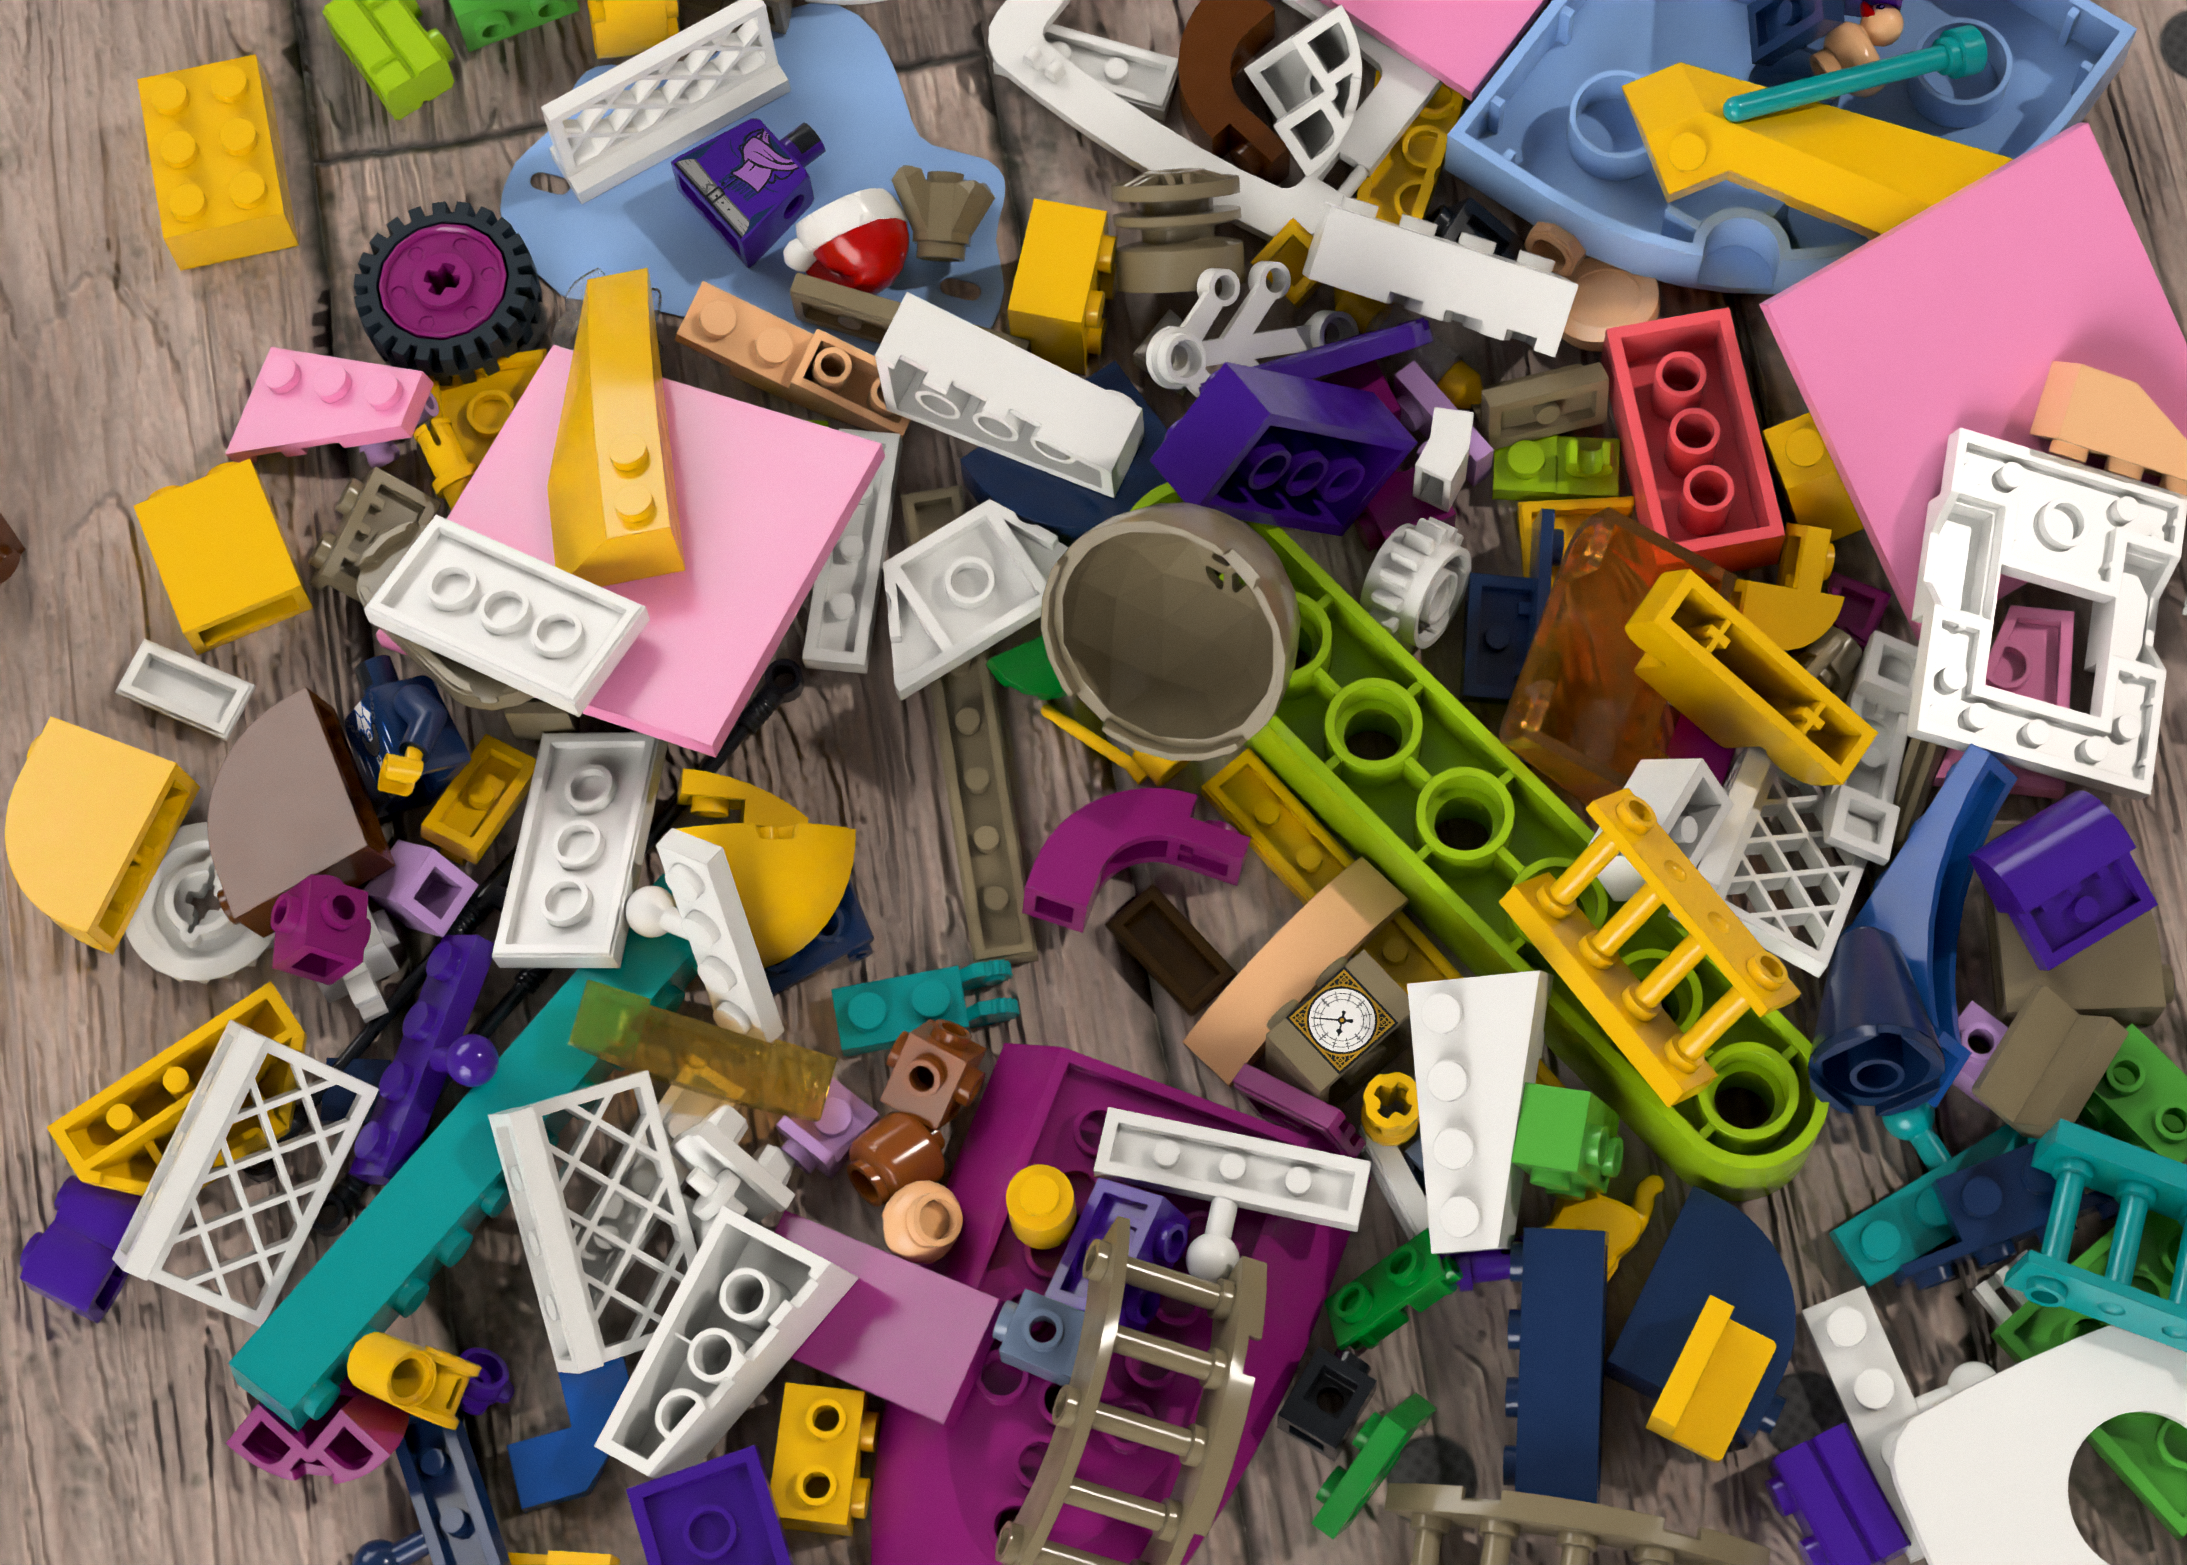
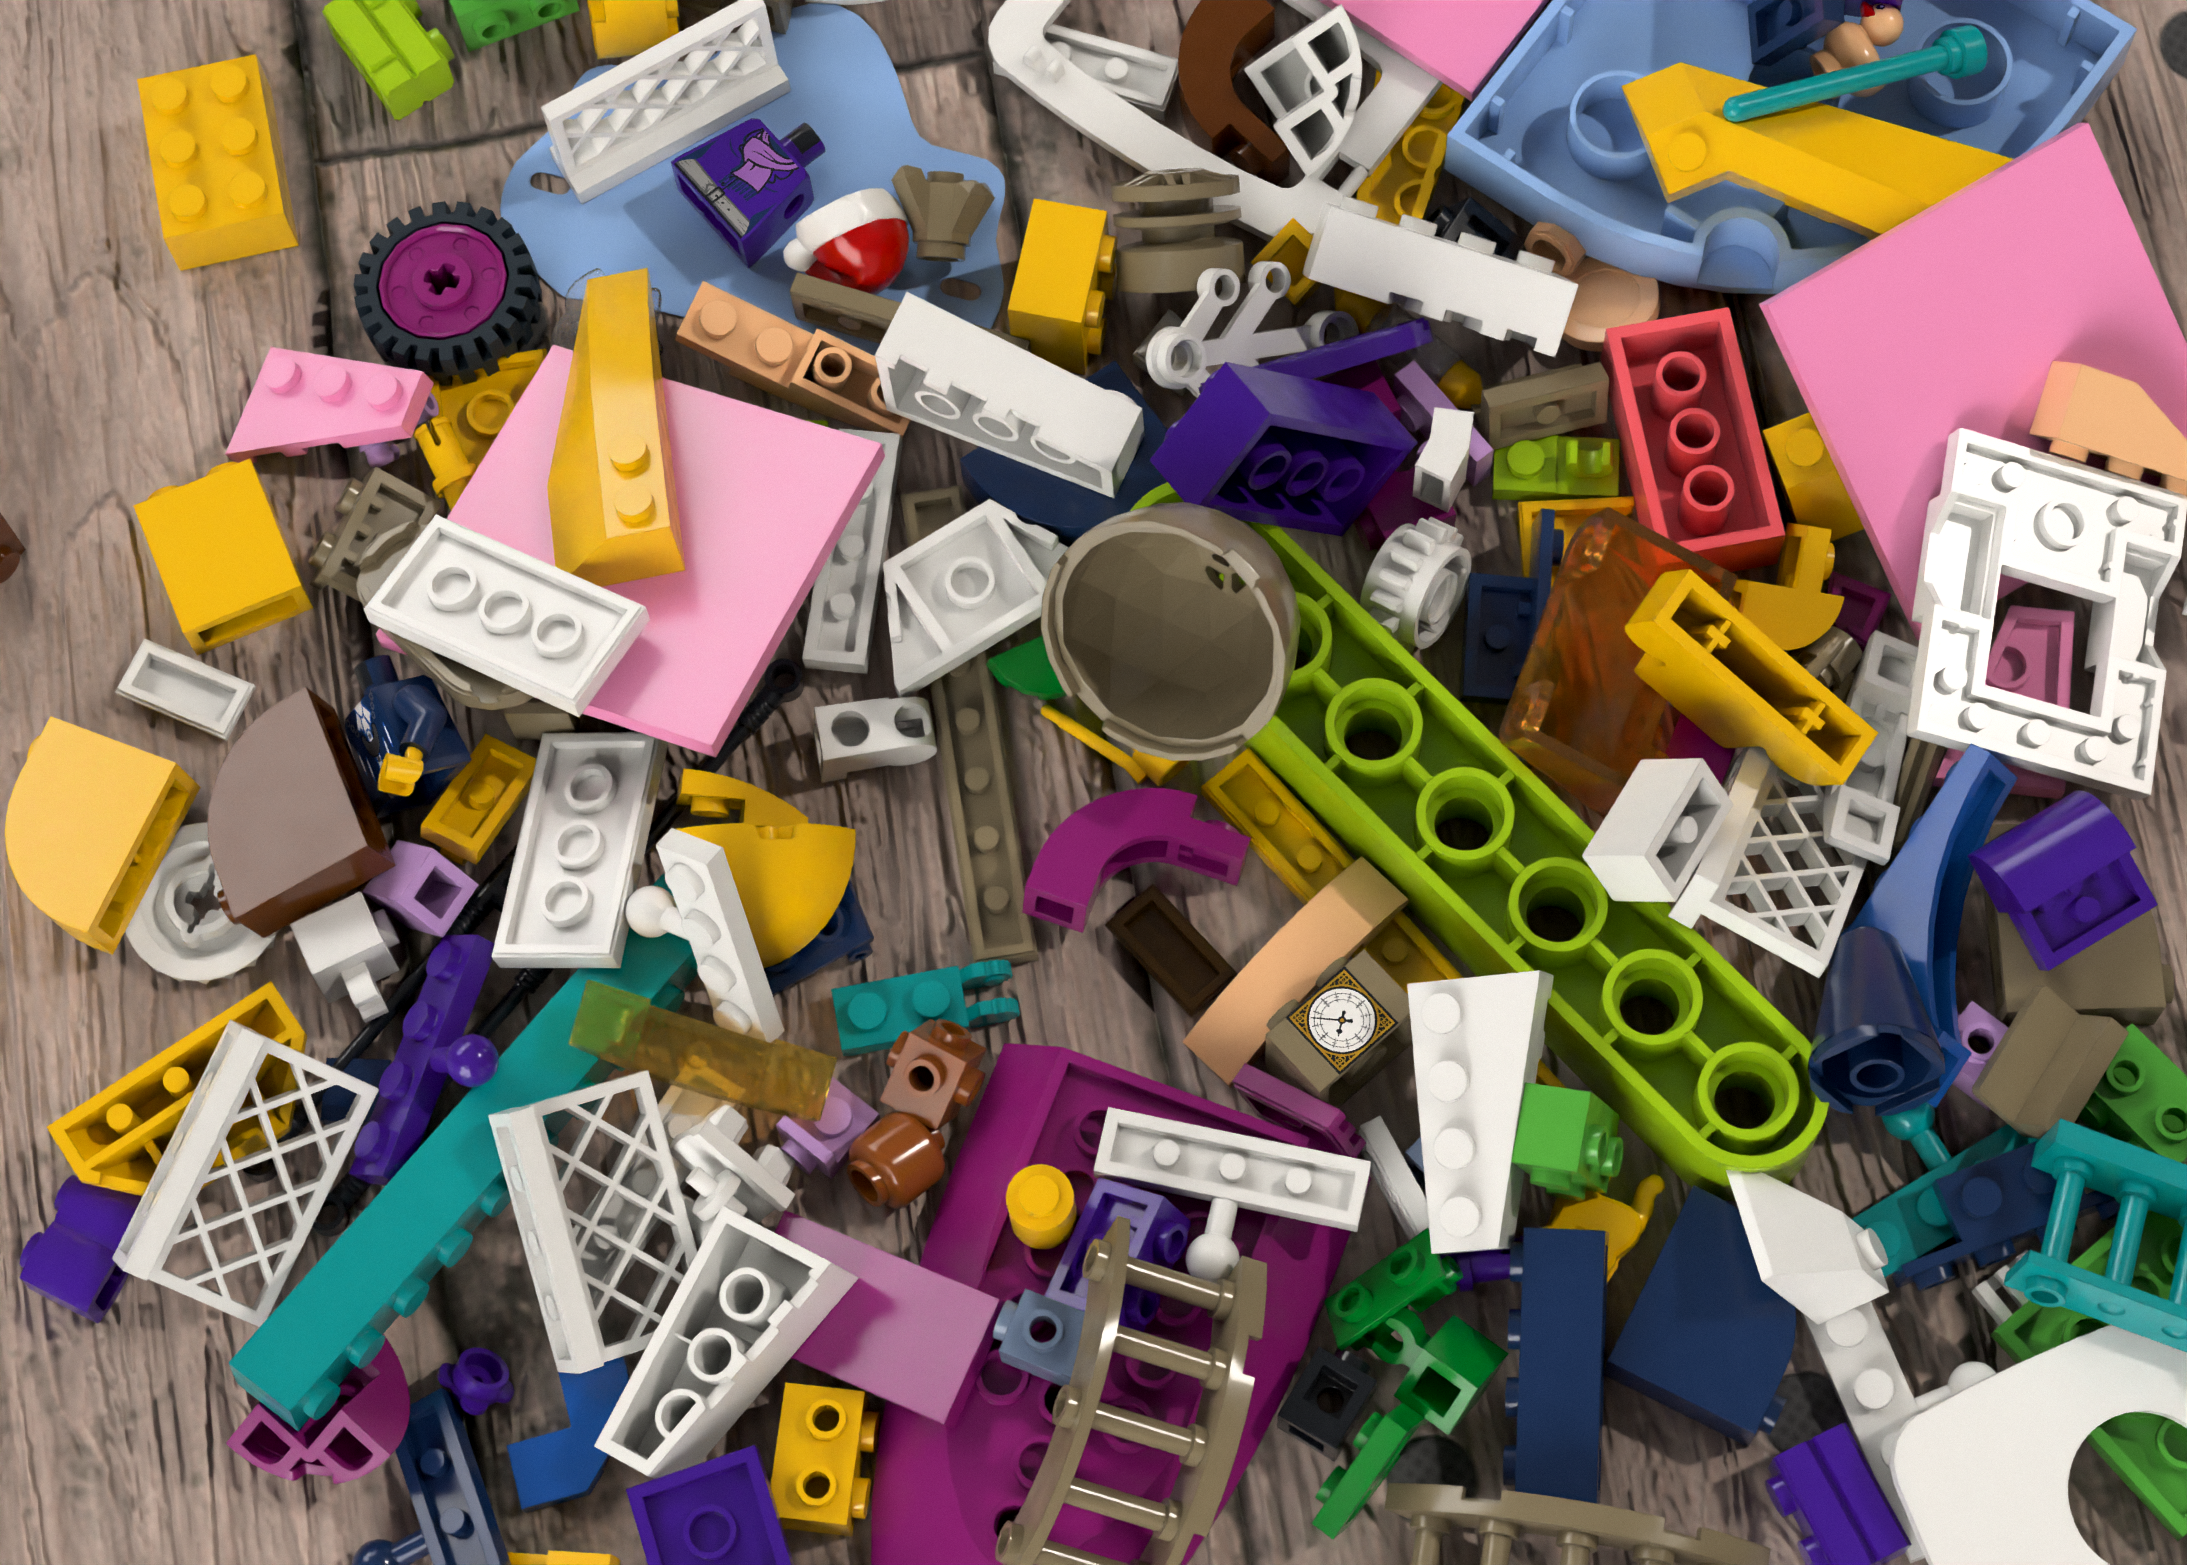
magenta brick [271,874,371,986] -> none
yellow piece [347,1332,482,1430] -> none
light nougat animal [881,1180,963,1264] -> none
yellow bush [1361,1072,1420,1146] -> none
yellow fence [1499,788,1802,1108] -> none
yellow panel [1645,1295,1776,1463] -> none
none -> white leg [813,697,937,783]
none -> green brick [1371,1307,1509,1435]
none -> white slope [1726,1170,1889,1325]

